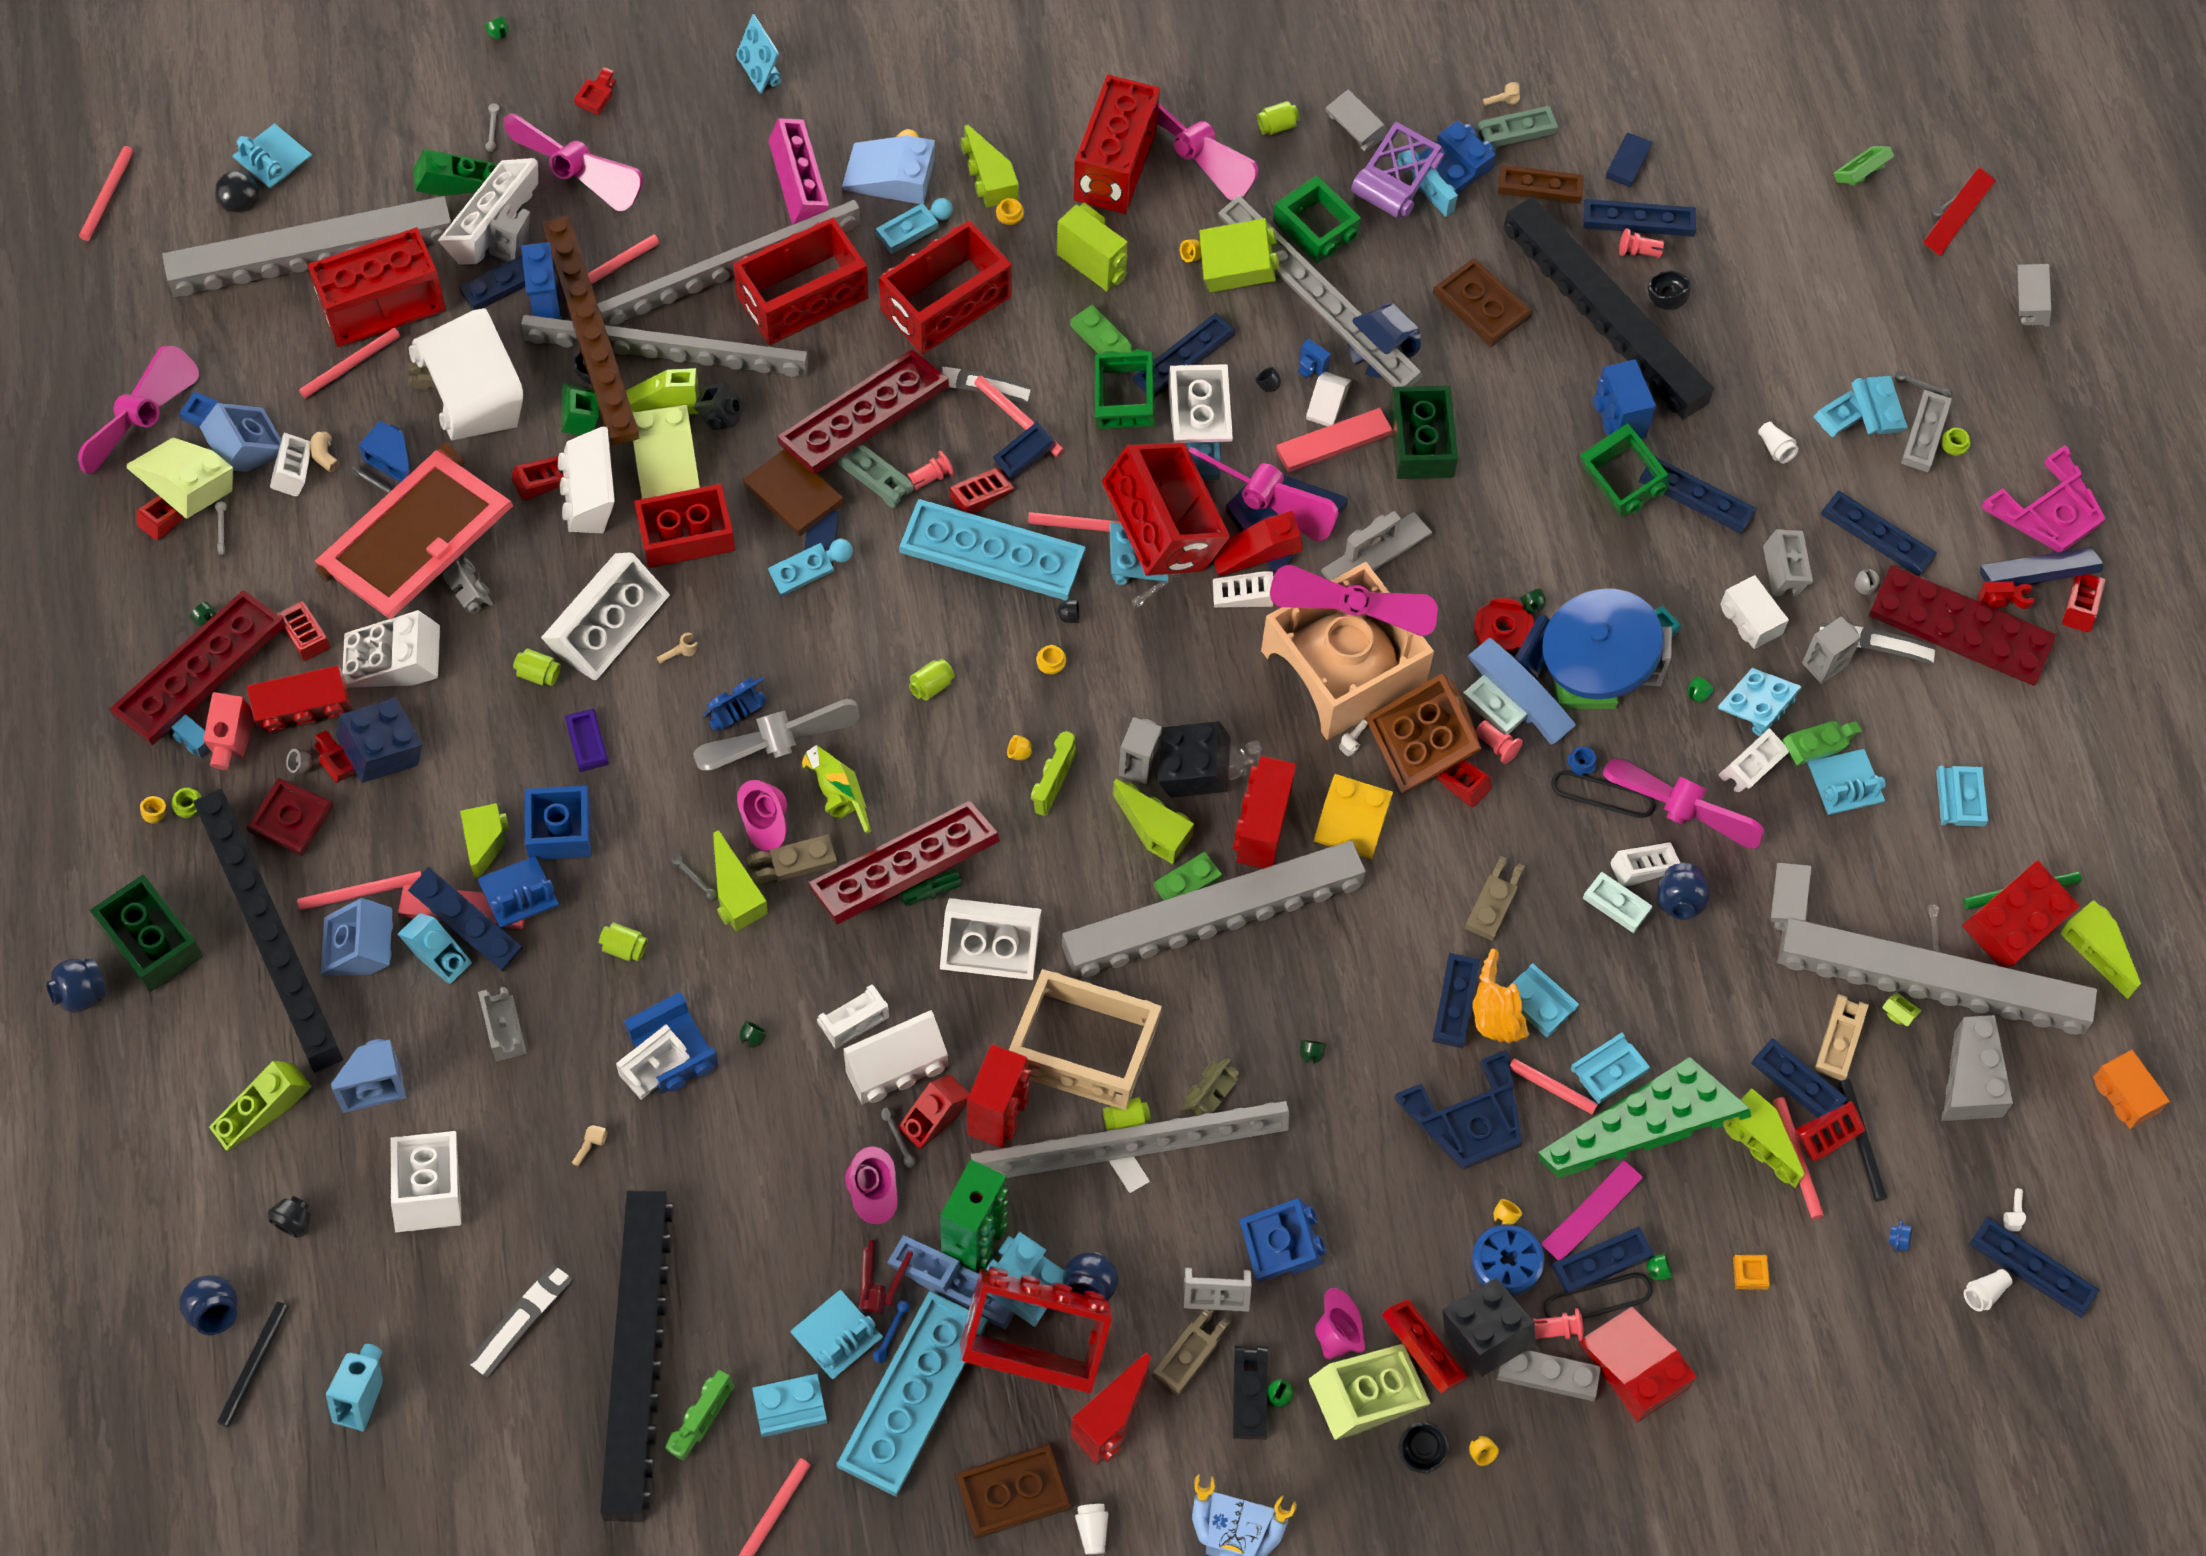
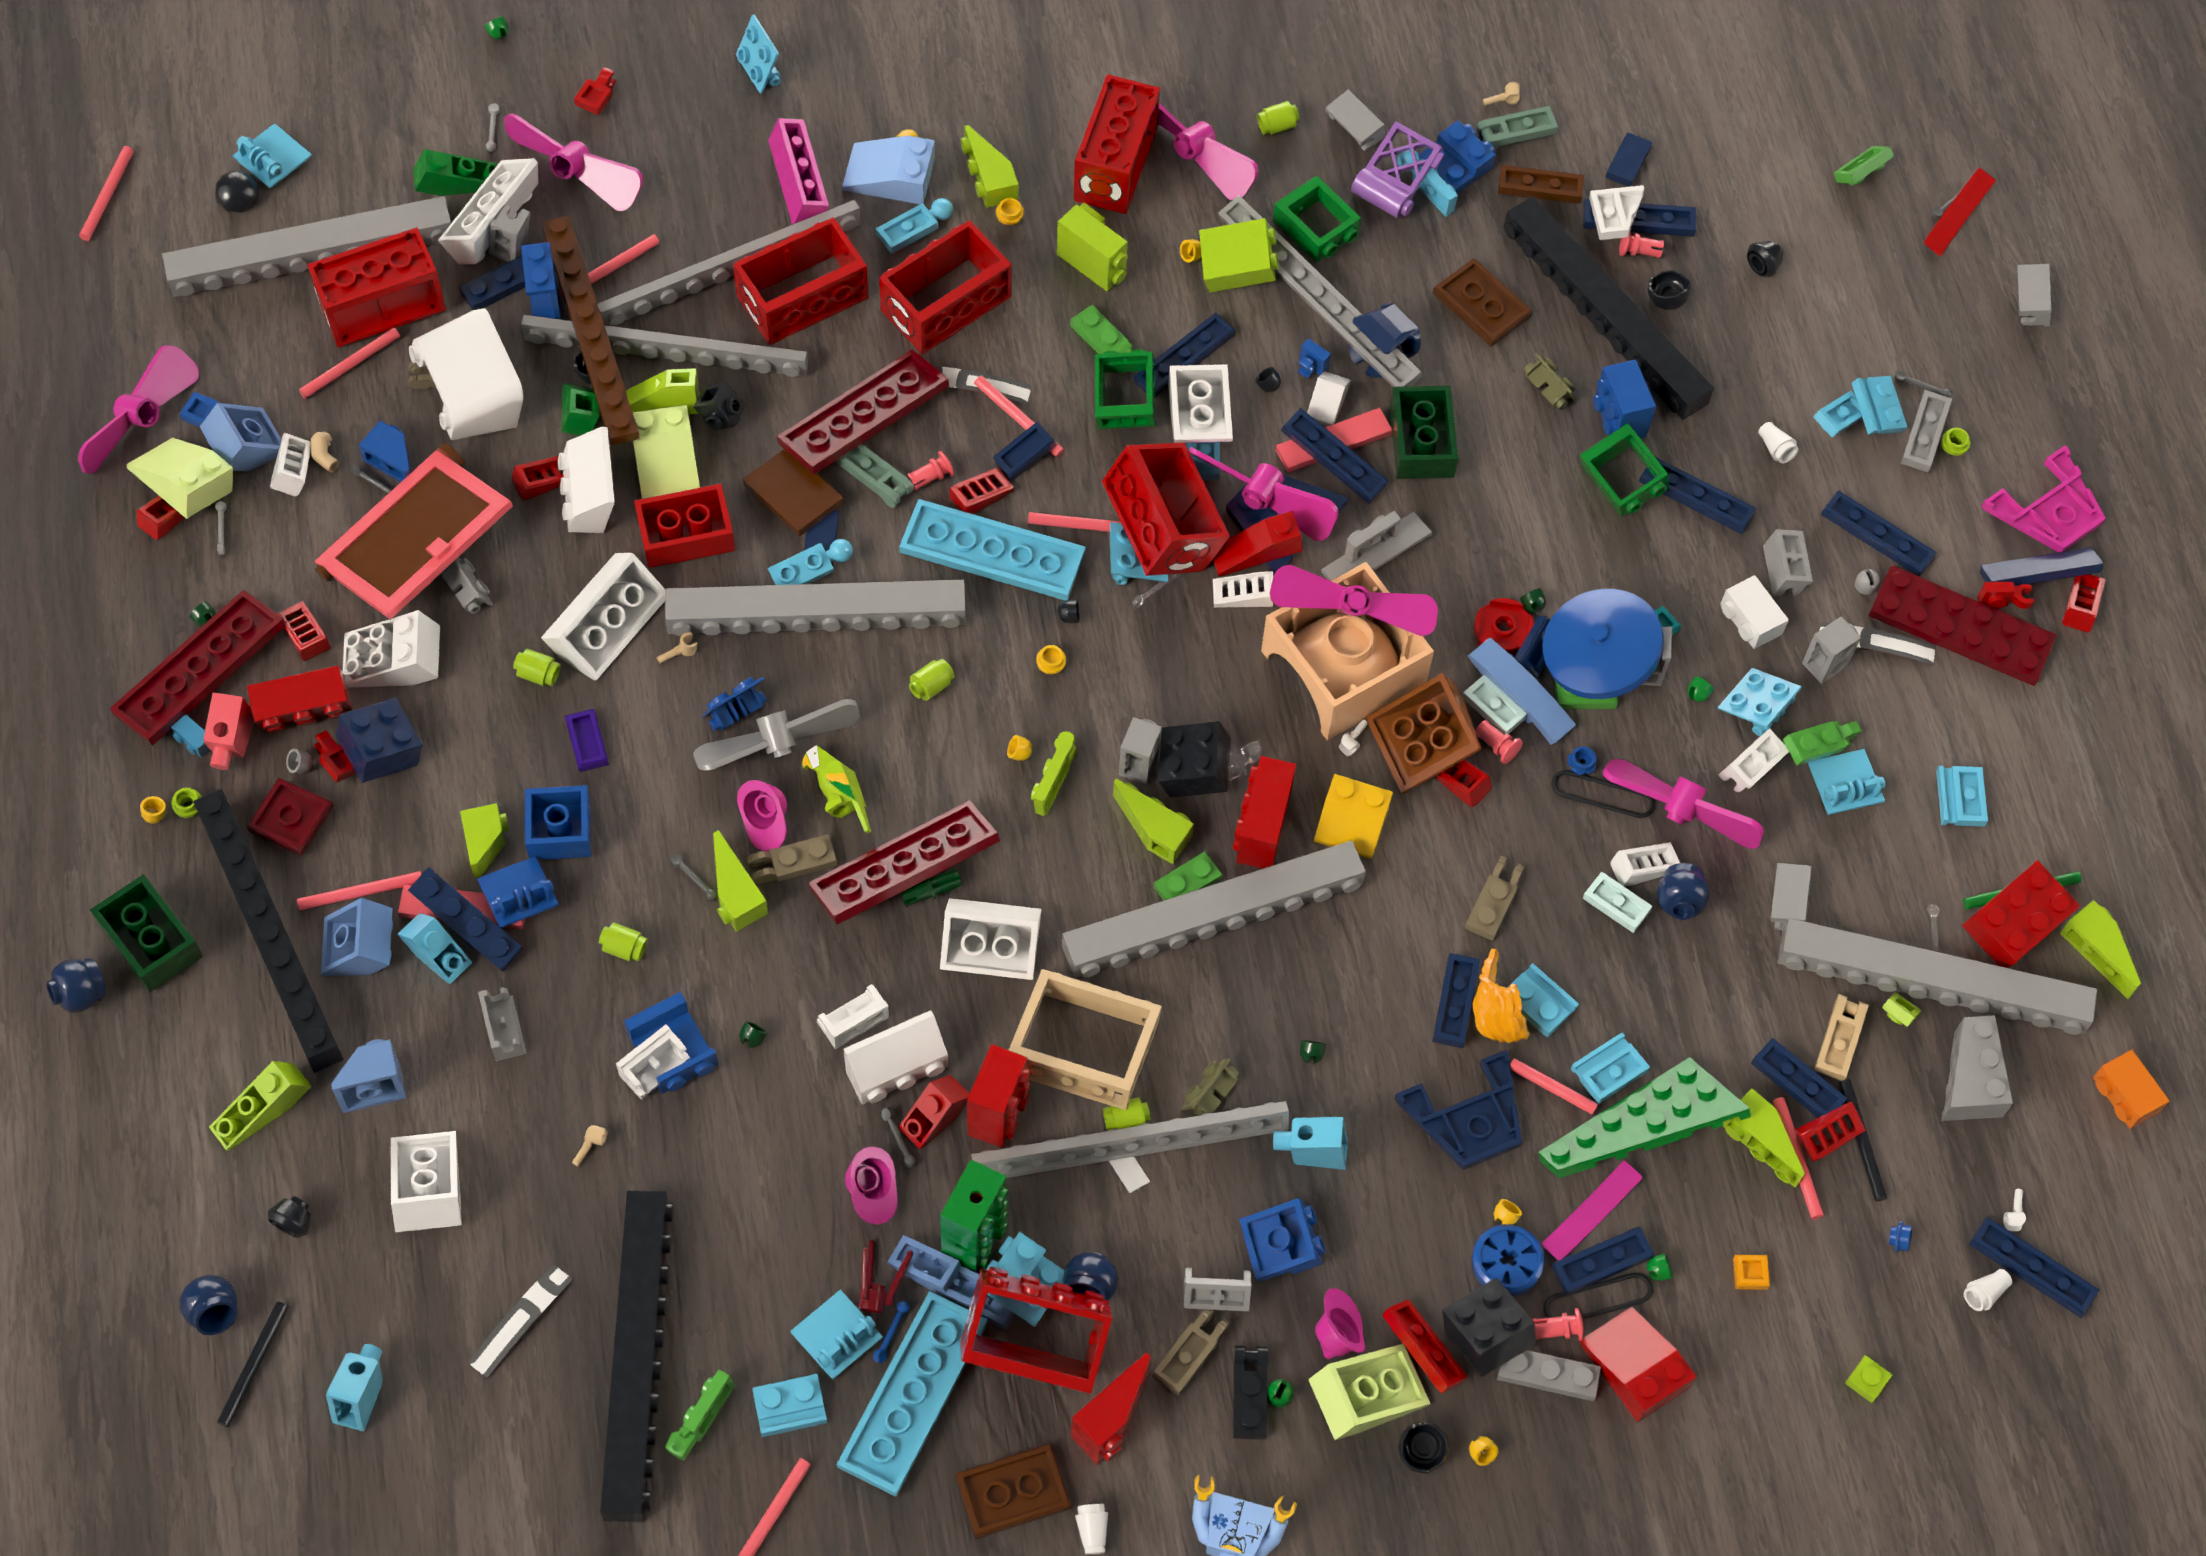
none -> light grey brick [665,580,966,636]
none -> medium azure torso [1273,1117,1348,1170]
none -> dark blue tile [1281,407,1389,504]
none -> olive hinge [1524,352,1577,410]
none -> white wing [1589,185,1644,240]
none -> black cone [1747,240,1783,277]
none -> lime plate [1845,1355,1892,1403]

